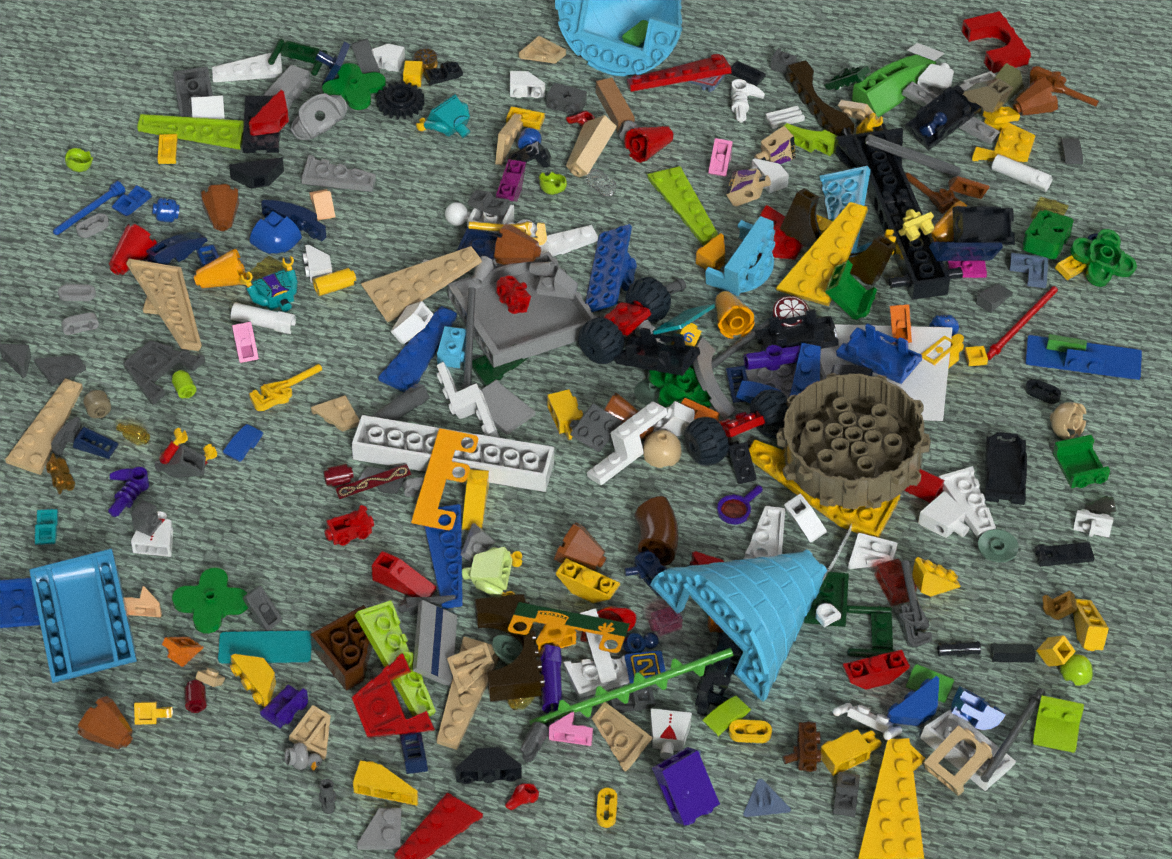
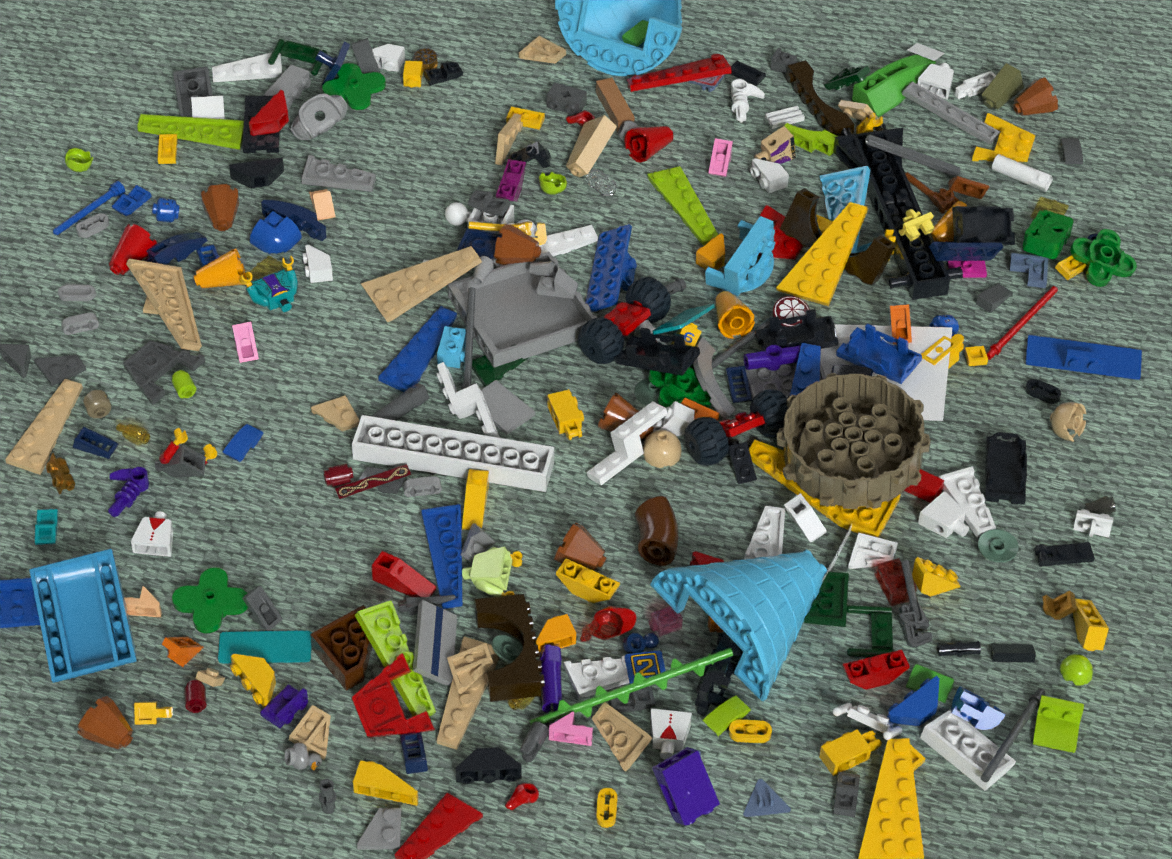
dark grey slope [51,417,82,457] -> none
dark grey brick [131,500,162,537] -> none
white piece [231,303,296,334] -> none
yellow piece [249,364,322,411] -> none
yellow brick [312,268,356,296] -> none
red brick [324,505,374,546] -> none
black gear [376,81,425,120] -> none
white slope [391,301,433,344] -> none
light orange piece [411,428,478,530] -> none
teal torso [416,95,471,138] -> none
red brick [496,275,531,314] -> none
piece [508,602,630,653] -> none
white slope [510,71,545,98] -> none
blue head [518,128,542,150] -> none
dark grey hinge [570,403,623,452] -> none
white sticker [580,609,617,684] -> none
dark blue brick [624,550,667,596] -> none
piece [717,485,763,525] -> none
tan torso [726,168,771,206] -> none
blue slope [736,381,781,404] -> none
reddish brown brick [782,721,821,772] -> none
white tile [816,603,841,627] -> none
green panel [825,260,877,320] -> none
black piece [905,85,981,151] -> none
dark blue plate [919,112,947,137] -> none
tan panel [924,725,993,796] -> none
red arch [961,11,1031,73] -> none
dark tan slope [963,78,1013,113] -> none
yellow plate [982,106,1020,124] -> none
dark orange piece [1030,66,1099,107] -> none
yellow brick [1036,635,1076,667] -> none
bright green slope [1047,334,1087,353] -> none
green panel [1053,434,1110,488] -> none

